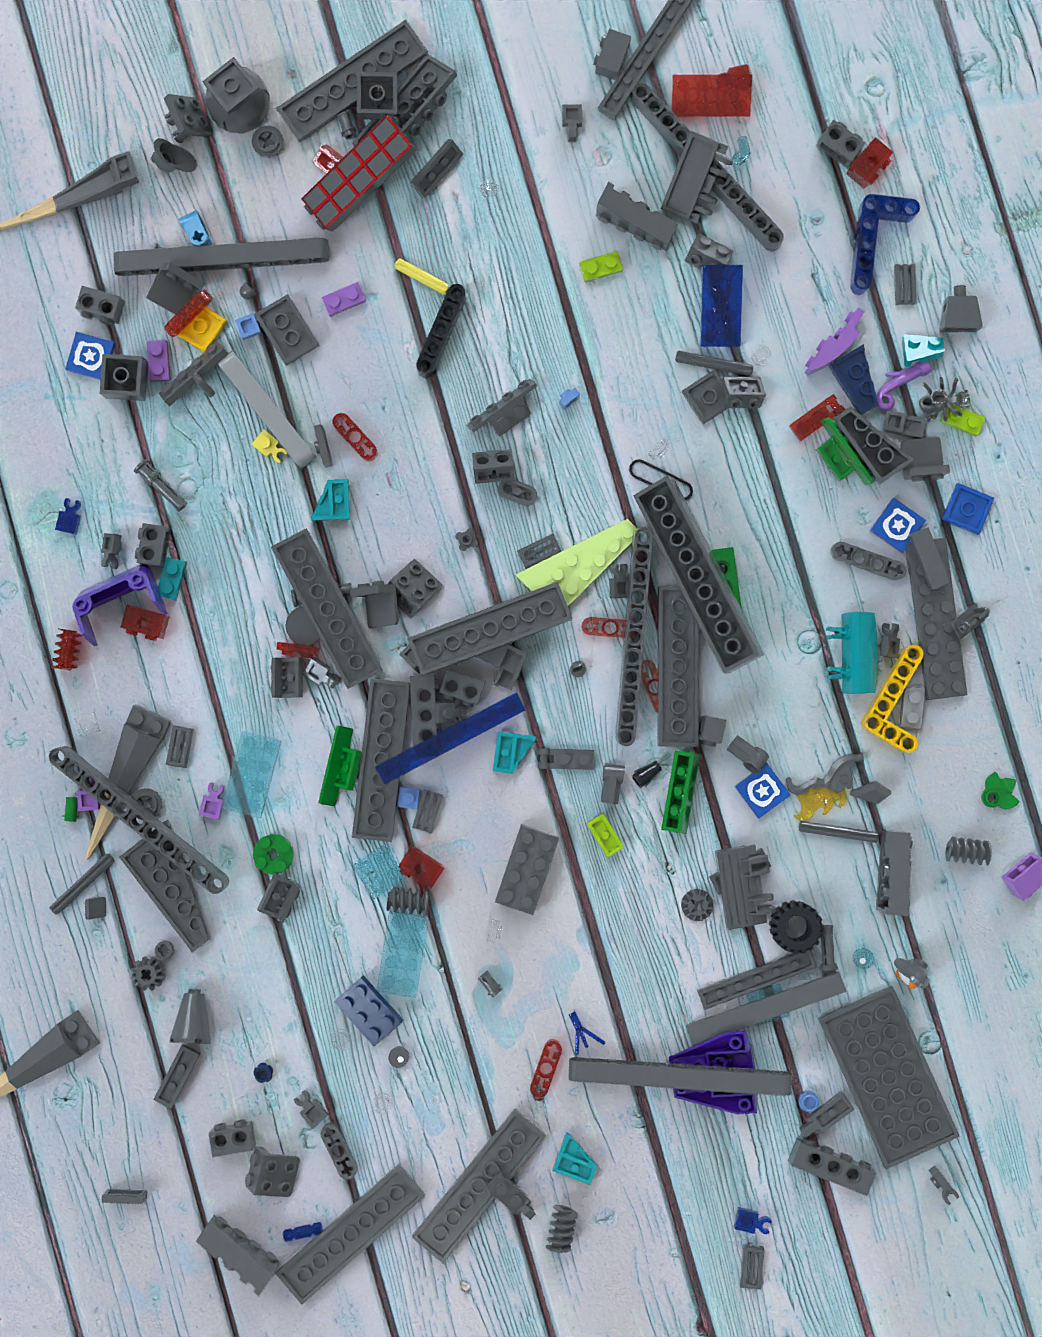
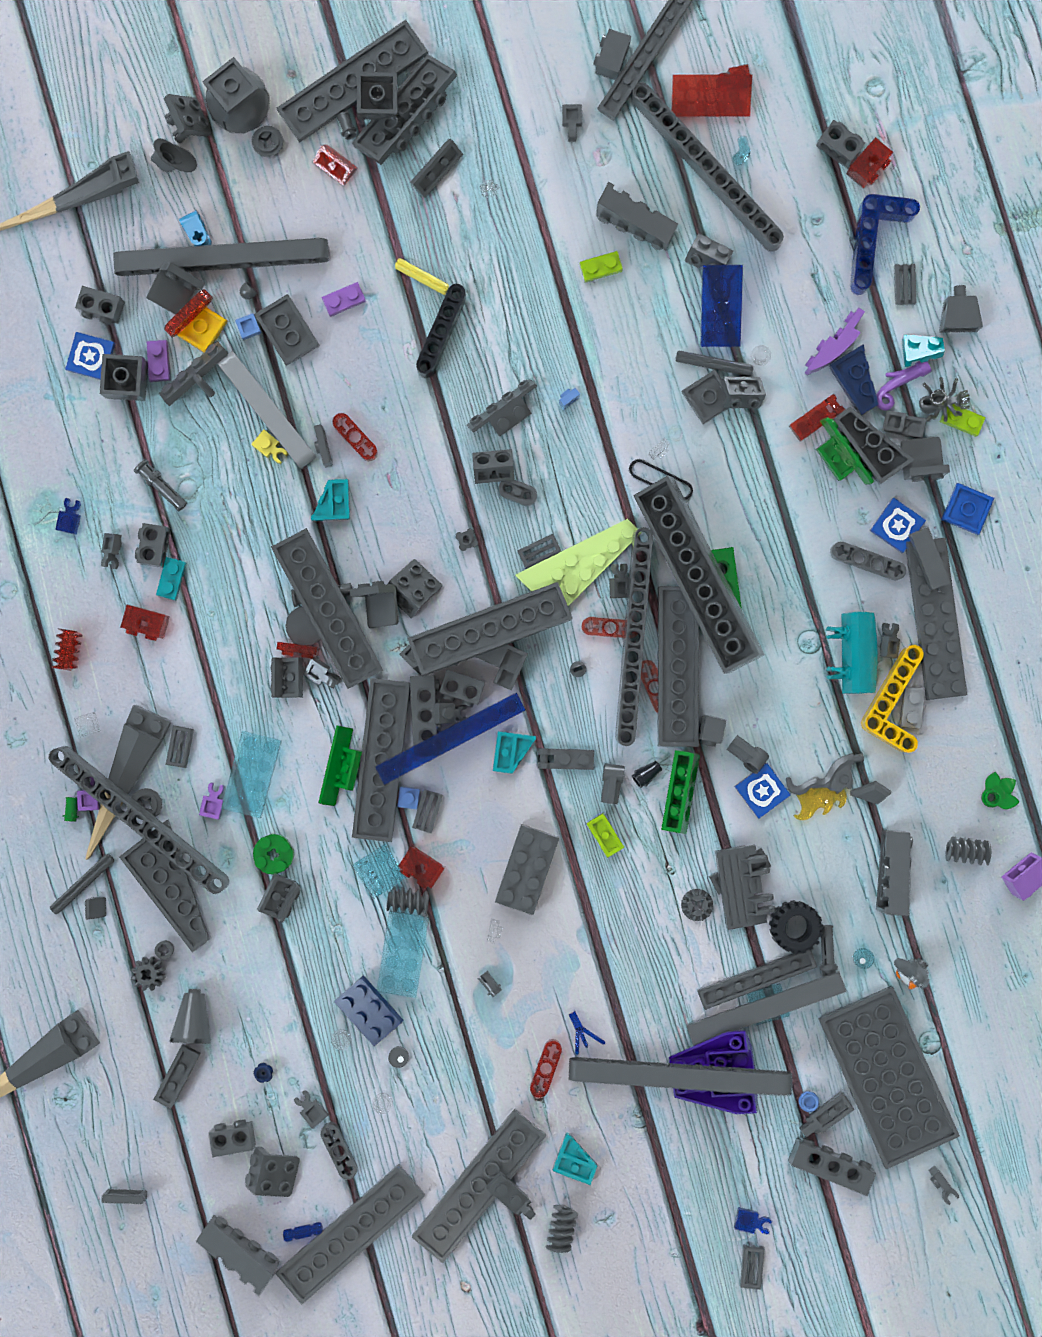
dark purple windscreen [72,564,168,647] -> none
dark grey brick [301,115,418,232] -> none
dark grey hinge [660,131,734,223] -> none
dark grey axle [799,821,878,843] -> none
dark grey hinge [950,603,990,640] -> none

